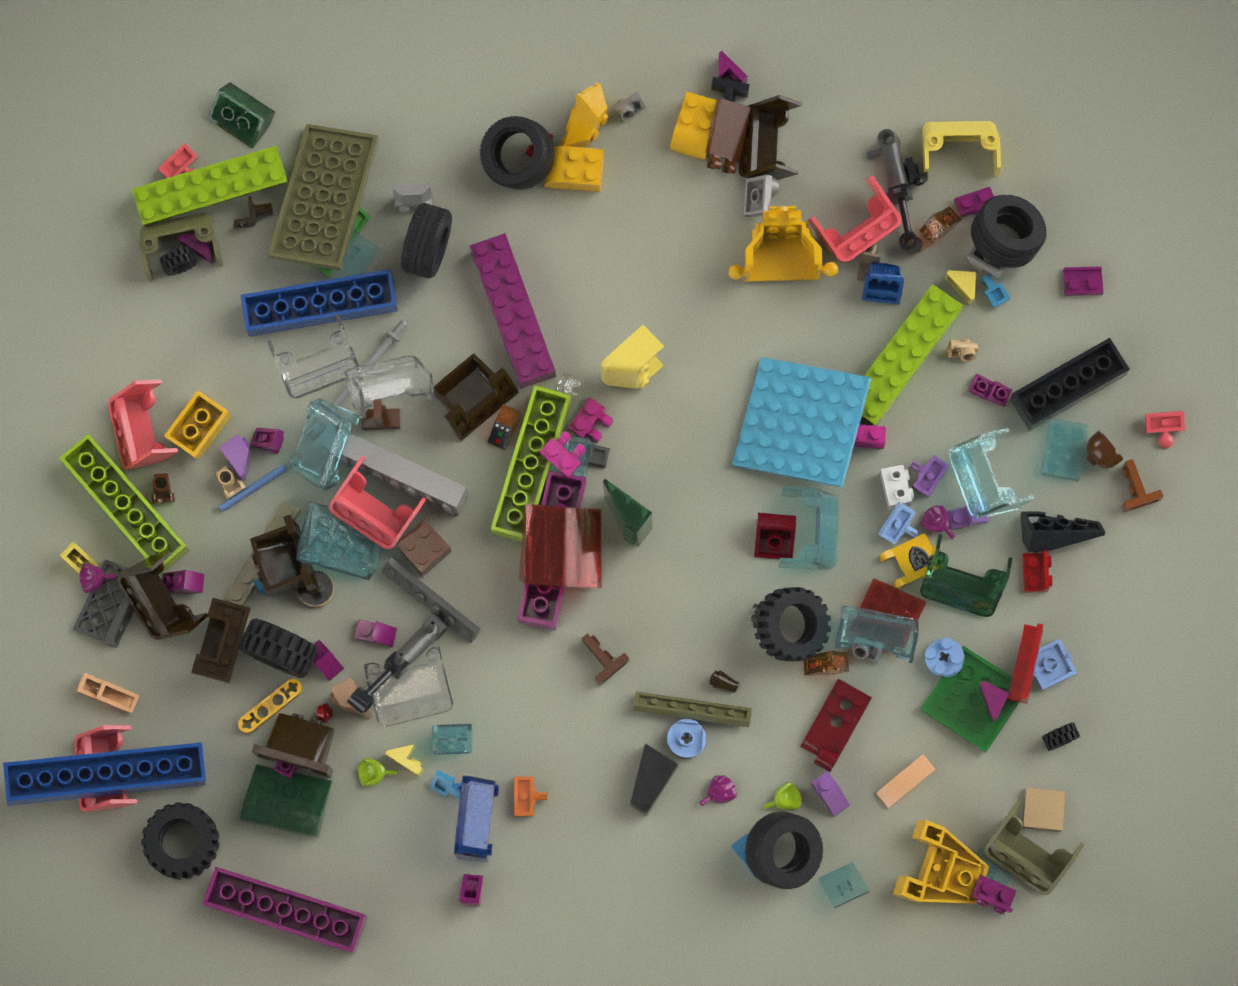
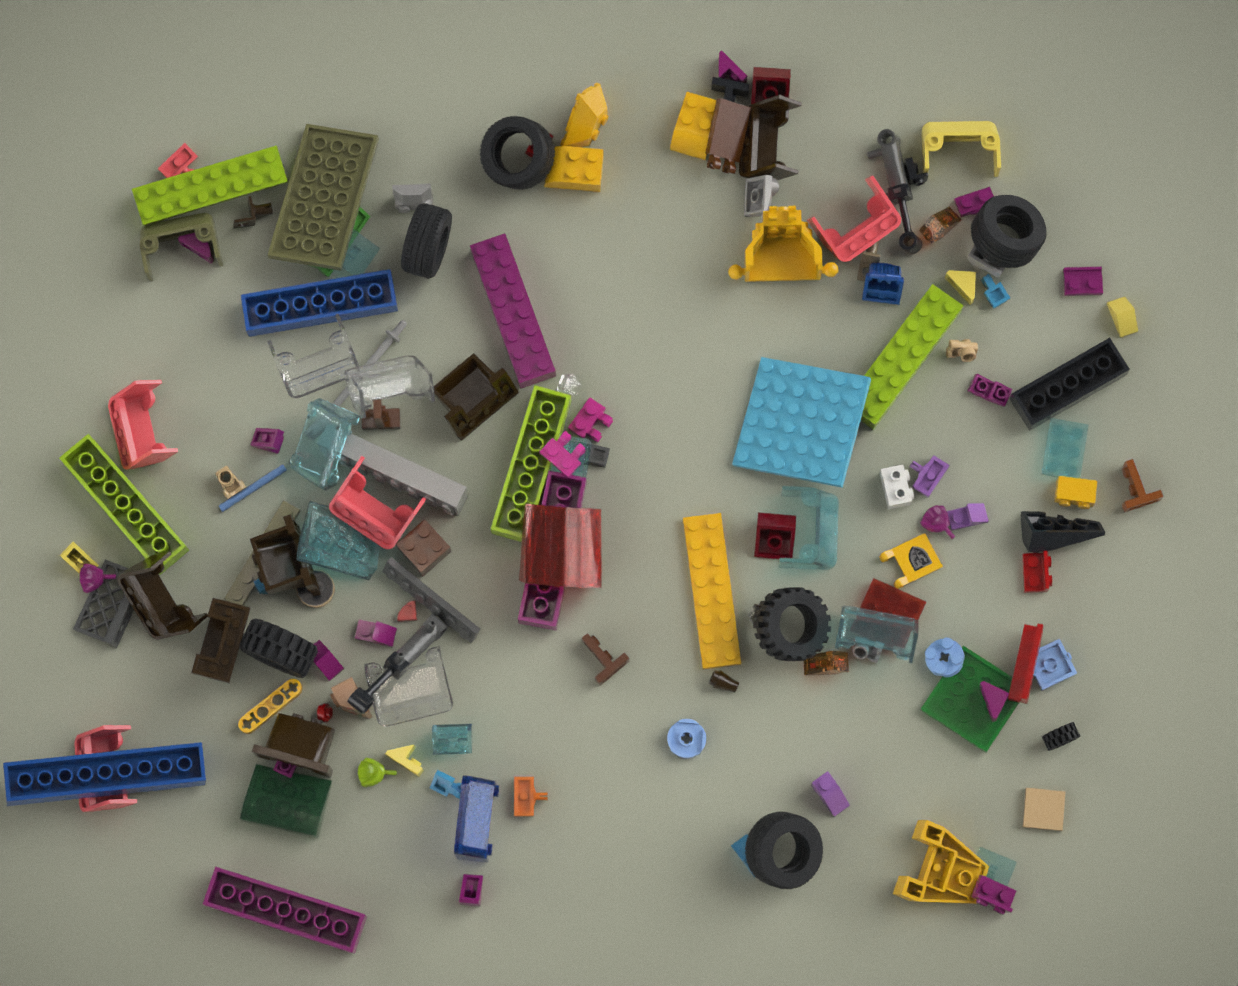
light nougat slope [75,673,140,713] -> none
black tyre [141,802,220,880] -> none
reddish brown plate [151,473,175,503] -> none
black tyre [160,246,197,276] -> none
magenta slope [161,570,205,594] -> none
yellow brick [164,390,232,459] -> none
clear green slope [207,82,275,148] -> none
medium lavender slope [219,434,251,481] -> none
slope [488,404,521,451] -> none
light yellow windscreen [601,325,664,389] -> none
clear green slope [603,479,652,547] -> none
light grey plate [614,92,646,121] -> none
black wedge [630,743,678,816] -> none
olive plate [633,691,752,727] -> none
magenta piece [700,775,737,806] -> none
lime piece [764,782,802,810] -> none
dark red hinge [800,679,872,772] -> none
clear light blue piece [818,862,870,909] -> none
dark pink brick [854,424,886,449] -> none
light nougat slope [876,755,936,809] -> none
light blue plate [878,502,918,544] -> none
clear green windscreen [920,535,1013,617] -> none
clear light blue windscreen [949,427,1035,518] -> none
olive windscreen [984,799,1085,895] -> none
reddish brown cylinder [1086,431,1123,469] -> none
coral plate [1145,411,1185,448] -> none
none -> red tile [397,600,417,622]
none -> yellow plate [683,513,741,669]
none -> dark red slope [751,67,791,104]
none -> yellow brick [1054,476,1097,509]
none -> light yellow slope [1107,297,1138,338]

